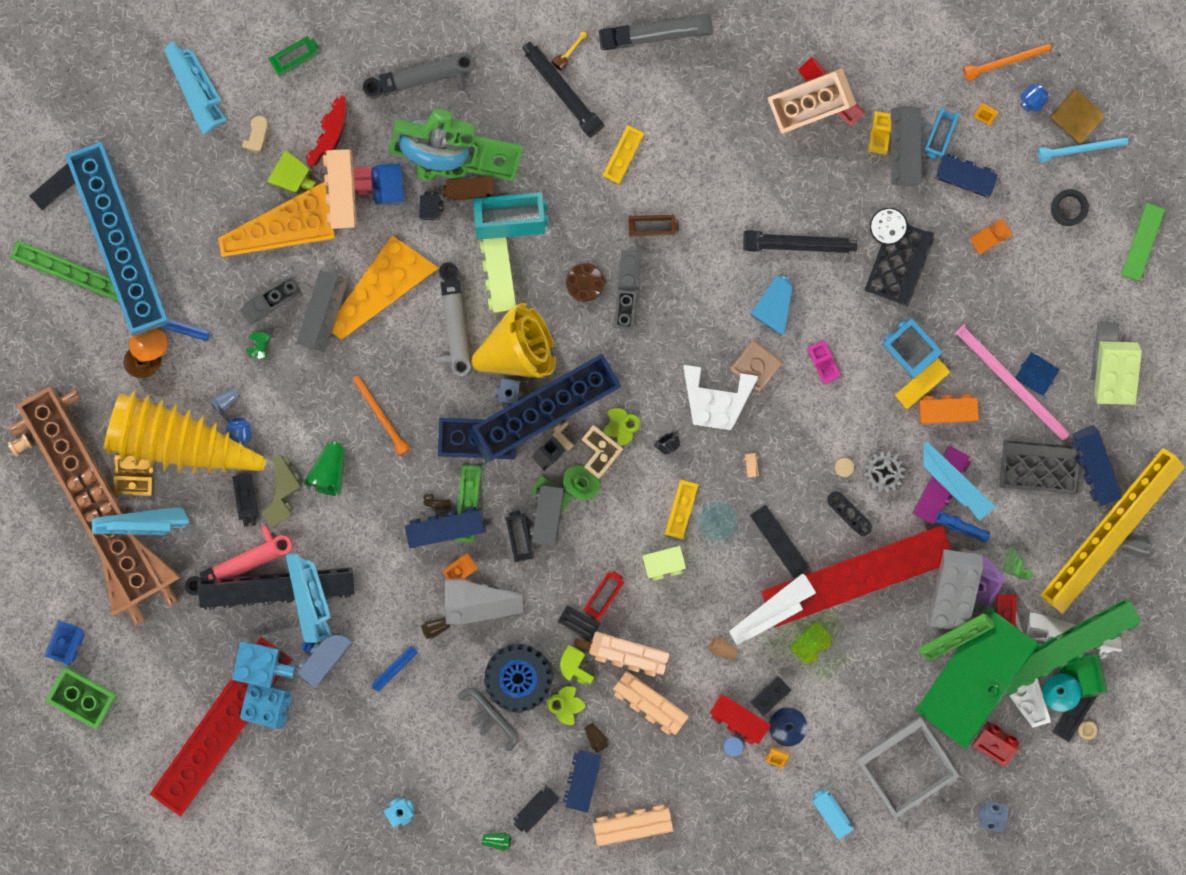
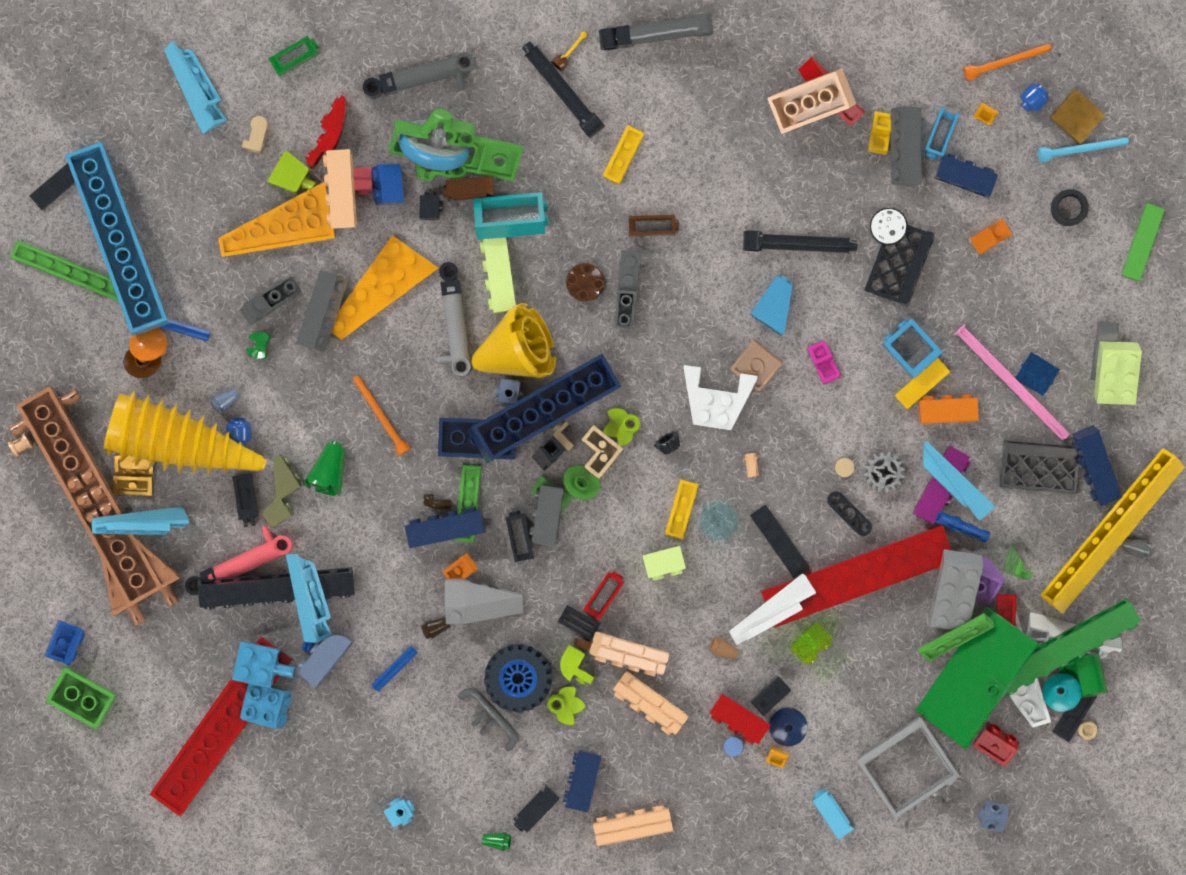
dark brown cone [584,723,609,753] -> none

